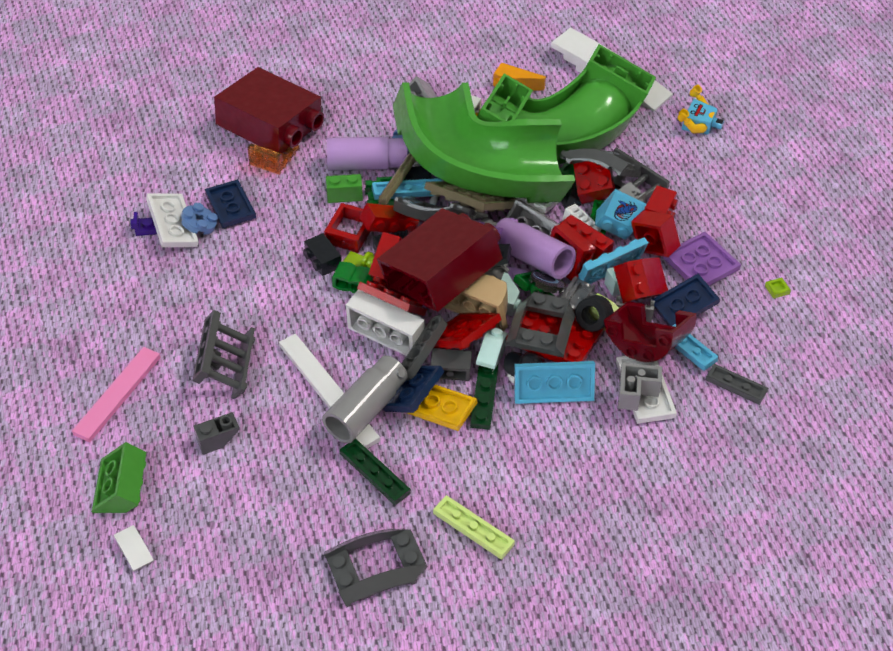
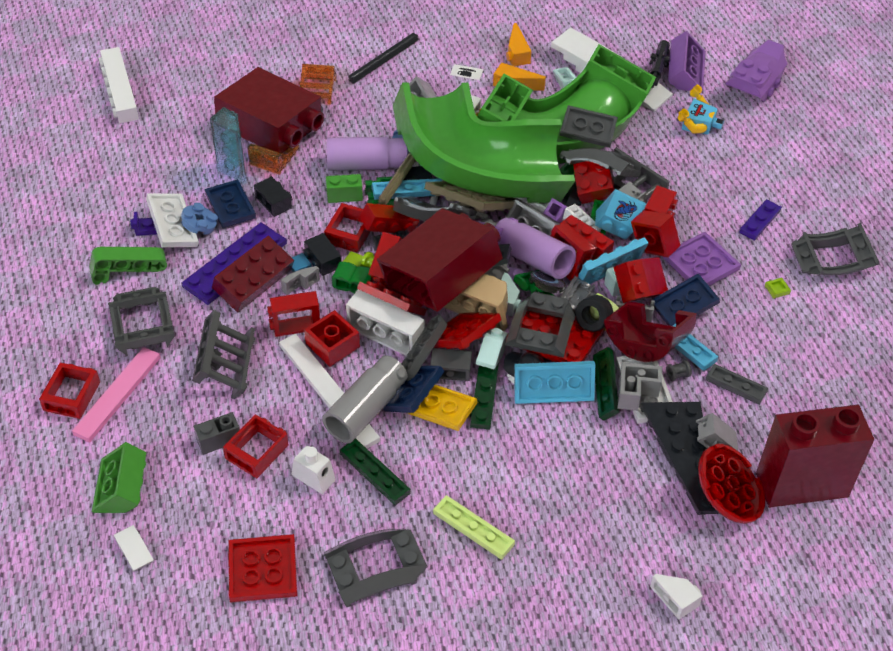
none -> red window [39,362,100,419]
none -> bright green beam [89,246,167,285]
none -> white brick [98,47,139,124]
none -> dark grey wedge [108,287,175,356]
none -> dark purple plate [181,222,287,305]
none -> clear light blue slope [210,107,247,184]
none -> dark red brick [212,235,294,313]
none -> red window [223,414,289,479]
none -> red plate [229,534,297,602]
none -> black brick [254,176,293,217]
none -> red window [267,291,320,337]
none -> light grey slope [281,266,320,295]
none -> dark azure tile [291,253,312,272]
none -> white torso [291,446,336,495]
none -> clear orange plate [300,64,337,105]
none -> red brick [304,310,360,367]
none -> black axle [348,33,418,83]
none -> white sticker [450,64,483,80]
none -> light orange slope [506,23,532,66]
none -> medium lavender brick [543,198,567,223]
none -> light aqua slope [553,67,576,89]
none -> dark grey tile [560,105,618,148]
none -> dark green plate [593,347,620,421]
none -> black wing [639,401,719,515]
none -> black piece [649,40,670,88]
none -> white slope [650,574,702,619]
none -> dark grey bush [666,360,692,381]
none -> medium lavender slope [668,31,706,92]
none -> light grey hinge [696,413,738,451]
none -> red brick [698,444,765,524]
none -> medium lavender slope [725,39,788,102]
none -> dark purple plate [739,199,782,241]
none -> dark red brick [756,404,875,508]
none -> dark grey wedge [791,223,880,275]

